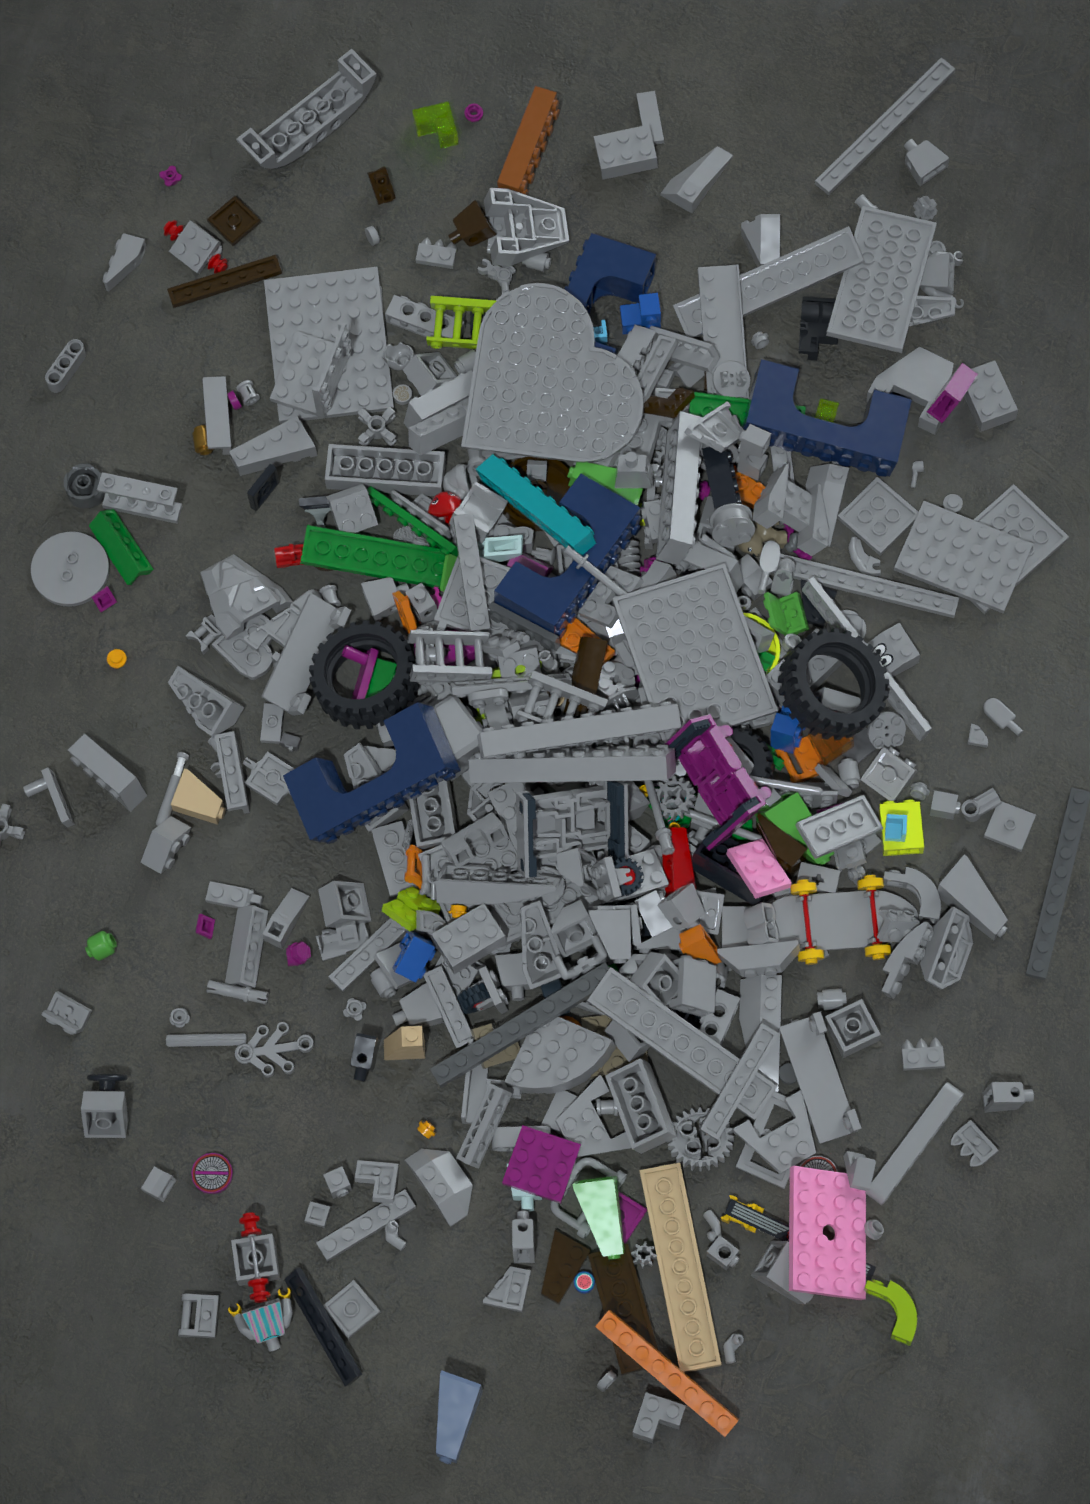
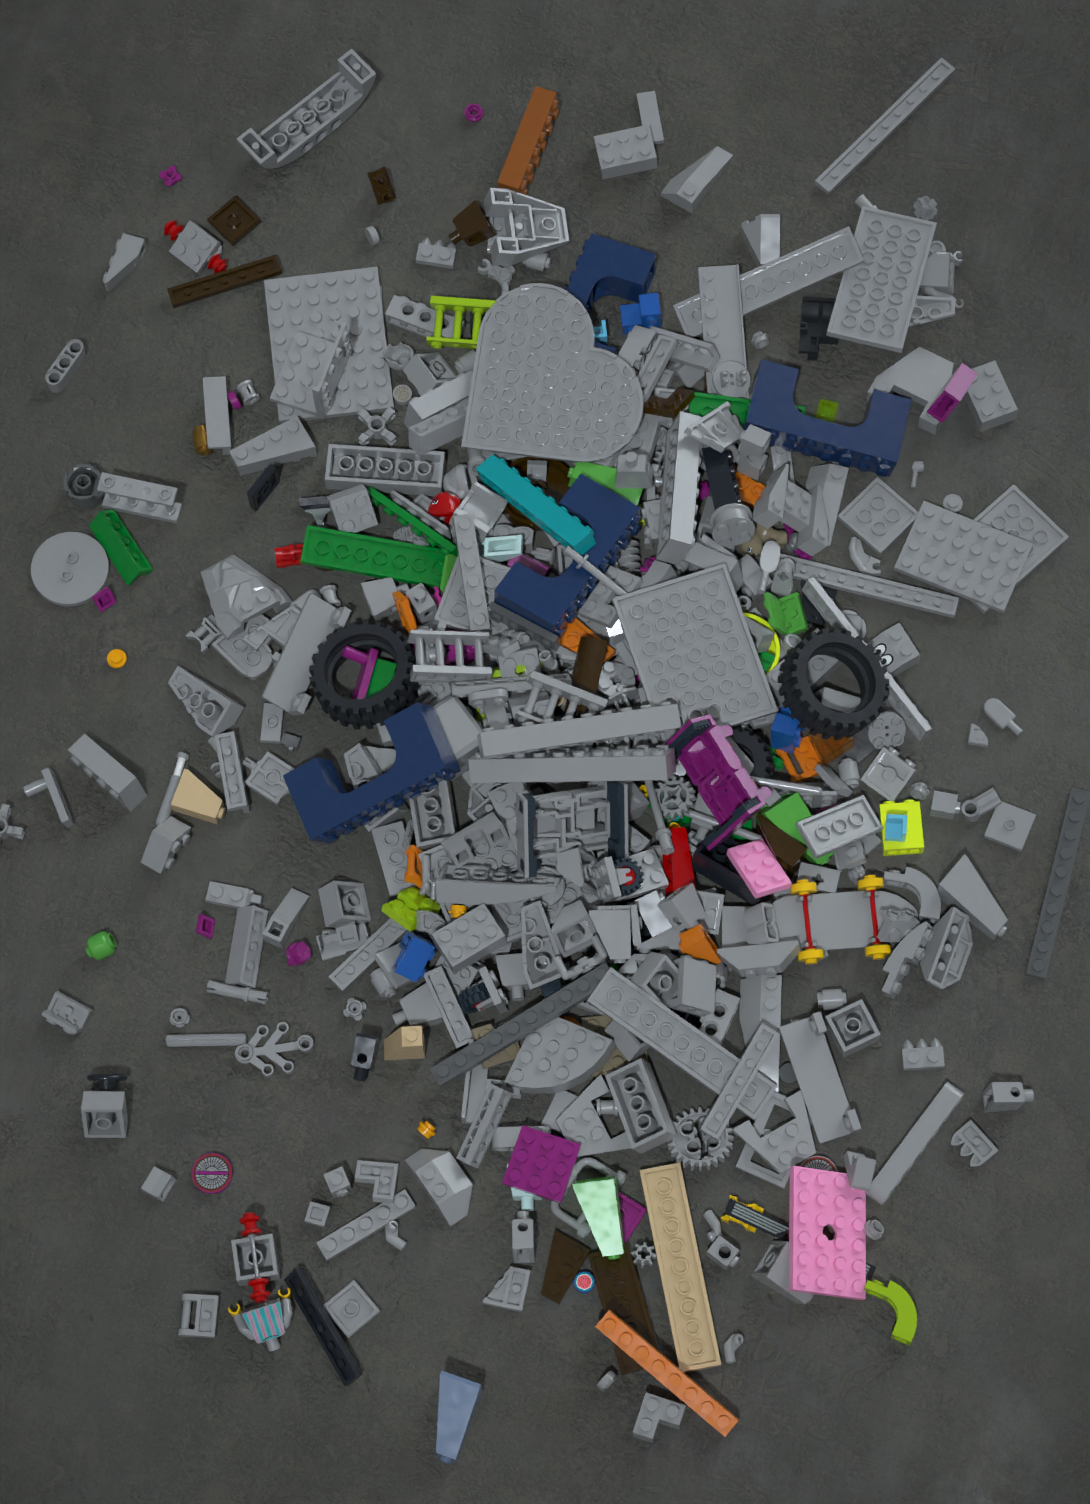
clear neon green brick [412,101,458,149] -> none
light grey torso [904,139,949,186] -> none

